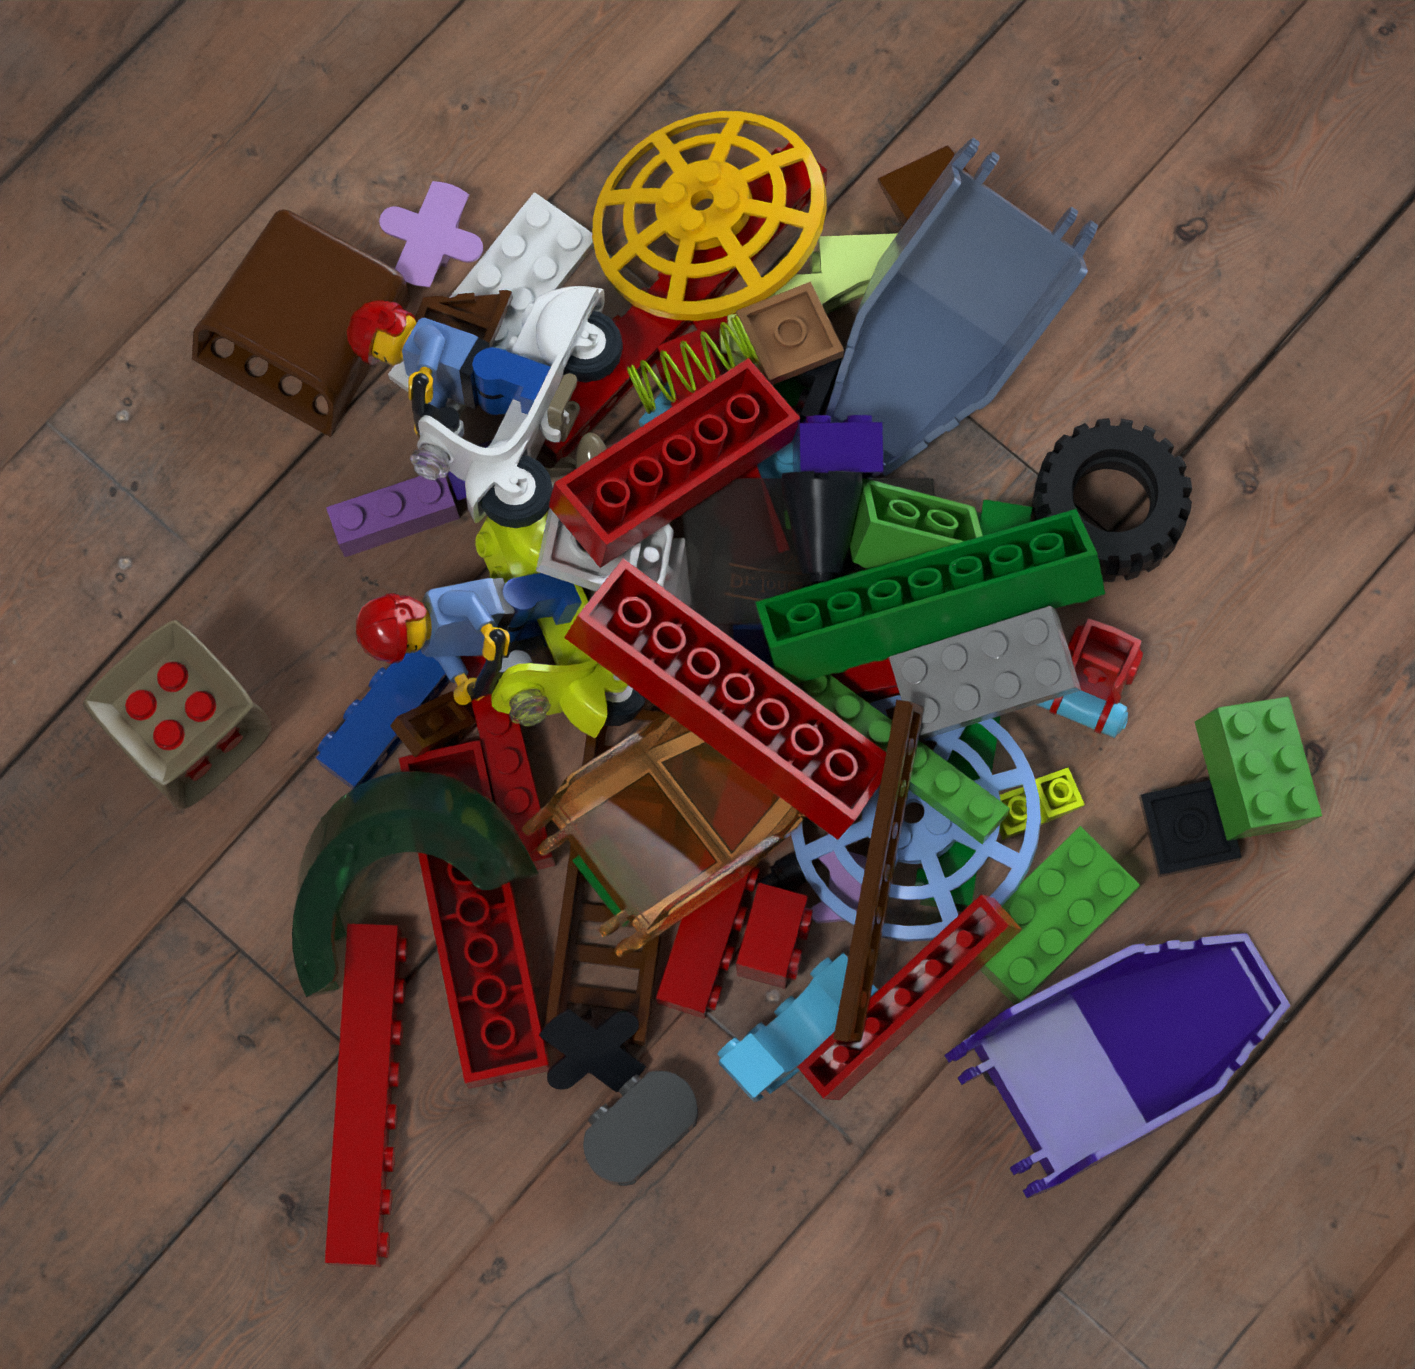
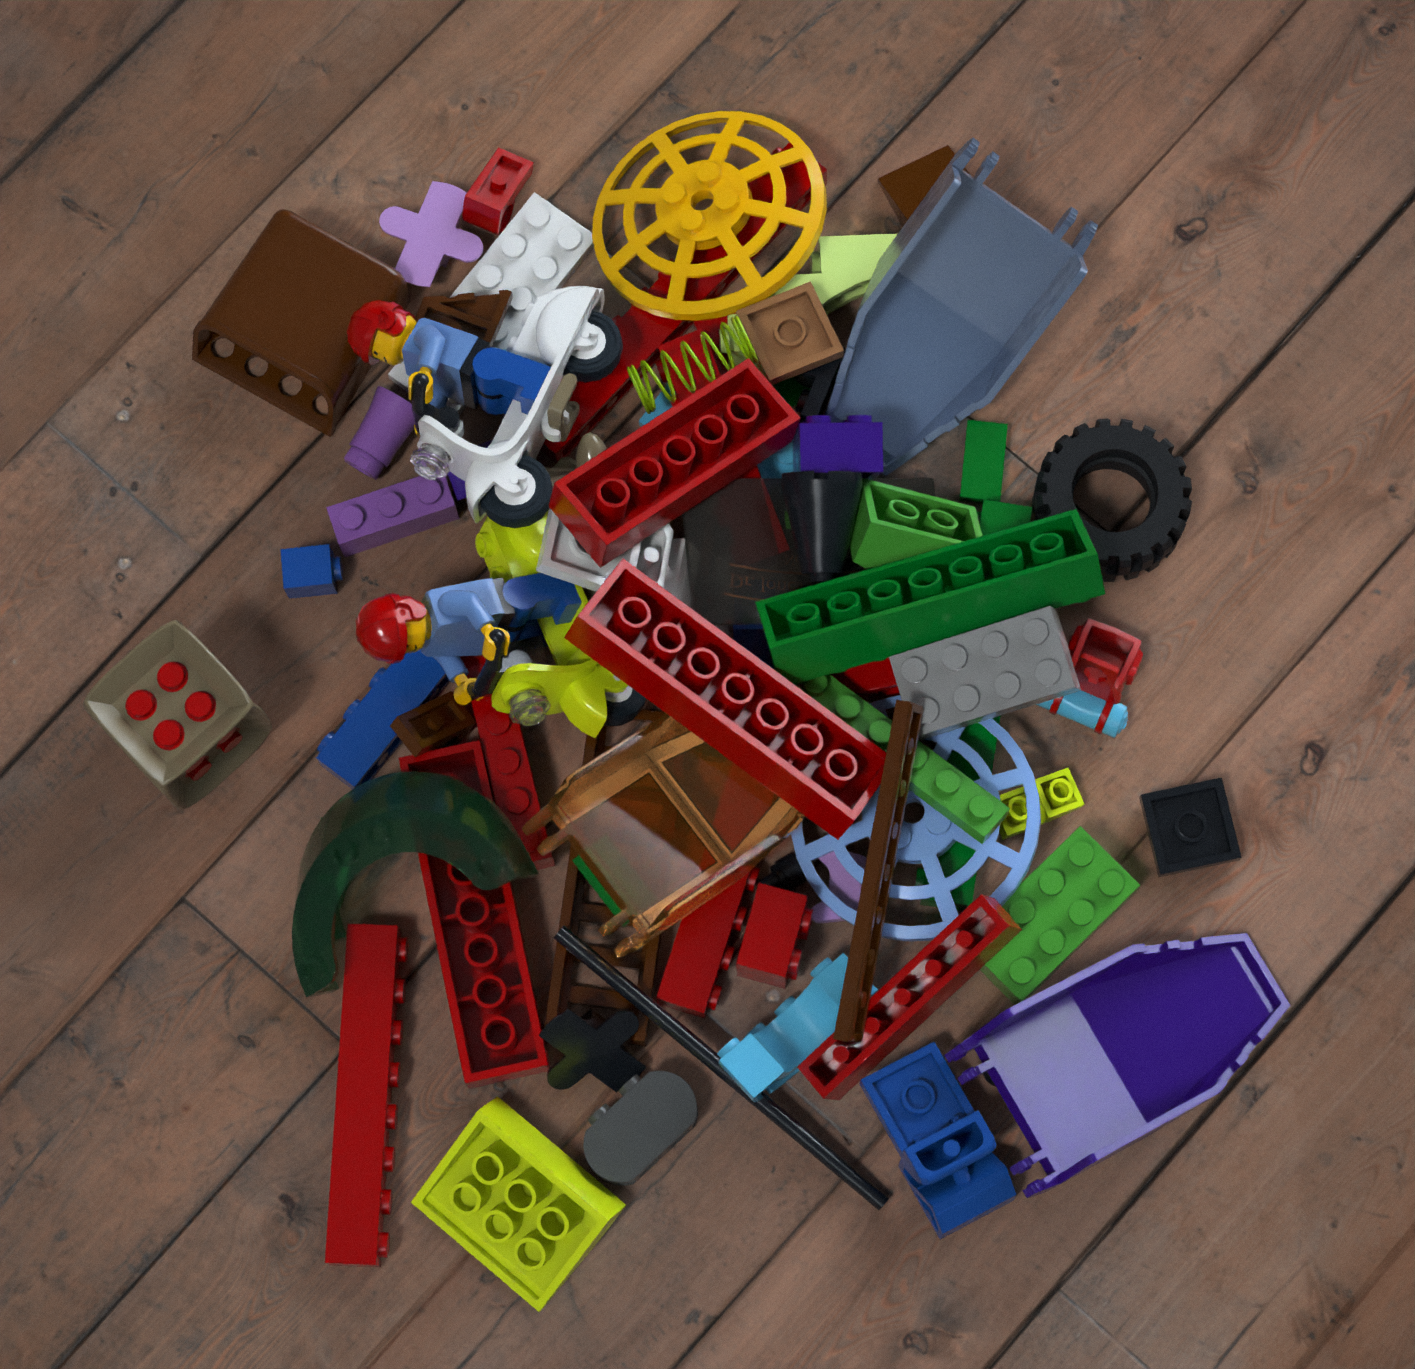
bright green brick [1194,697,1322,841] -> none
none -> blue brick [280,544,343,599]
none -> medium lavender plant [344,386,415,480]
none -> neon yellow slope [411,1096,626,1312]
none -> red plate [462,147,534,236]
none -> black piece [553,925,889,1210]
none -> blue piece [859,1041,1016,1240]
none -> green tile [959,420,1008,503]

